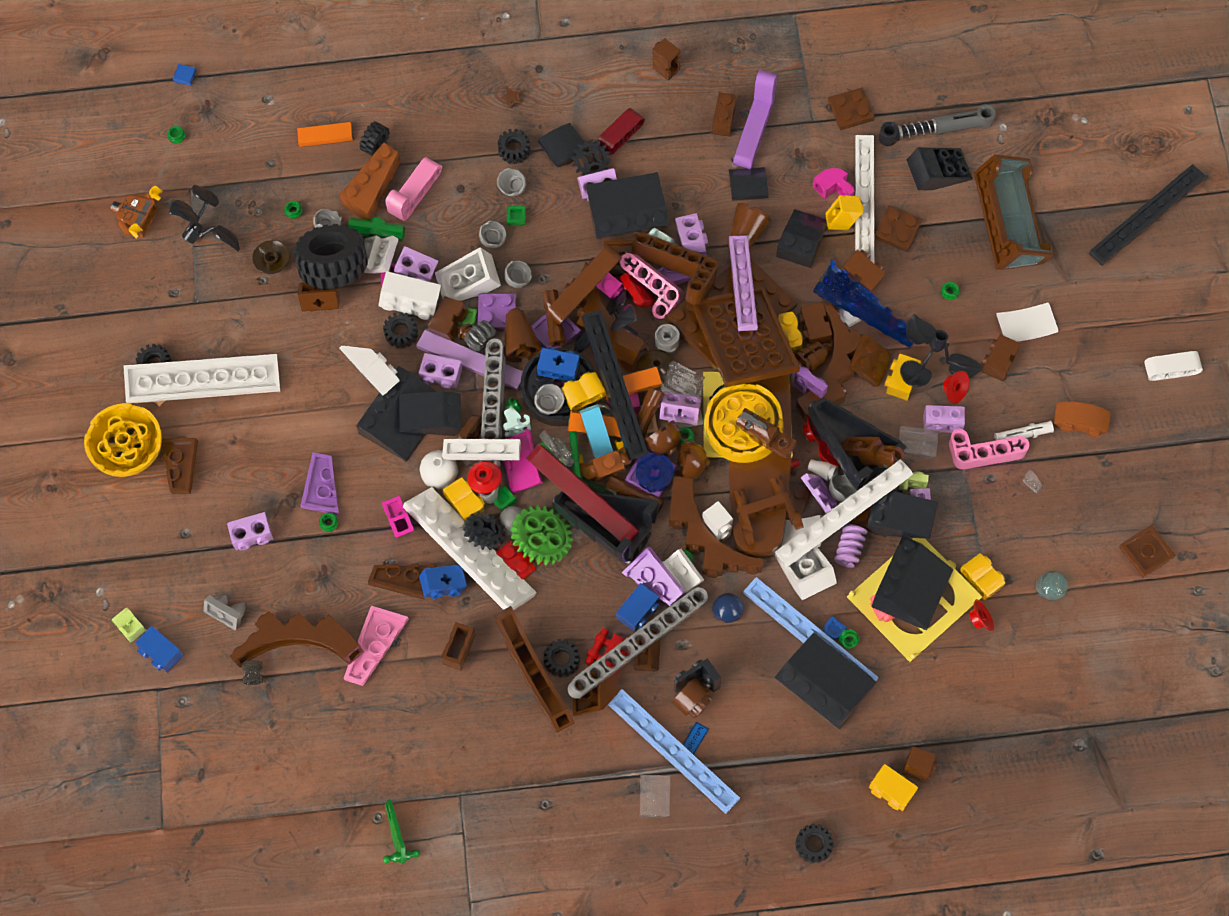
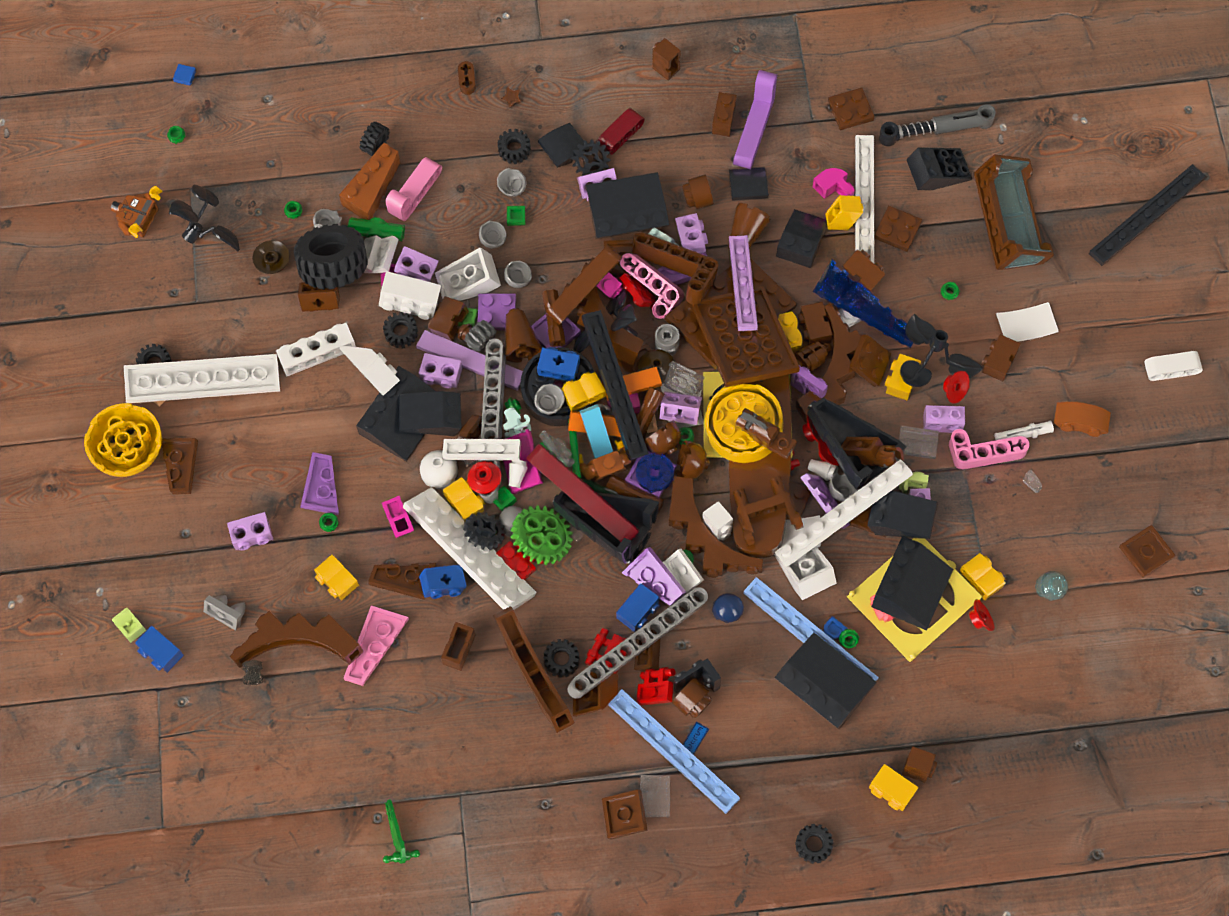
orange tile [297,122,353,147] -> none
lavender piece [834,524,868,568] -> none
none -> white brick [276,323,356,377]
none -> yellow brick [314,555,359,601]
none -> reddish brown beam [458,61,476,95]
none -> white cone [508,460,528,488]
none -> reddish brown plate [602,789,648,839]
none -> red plate [636,667,676,705]
none -> reddish brown piece [682,174,714,210]

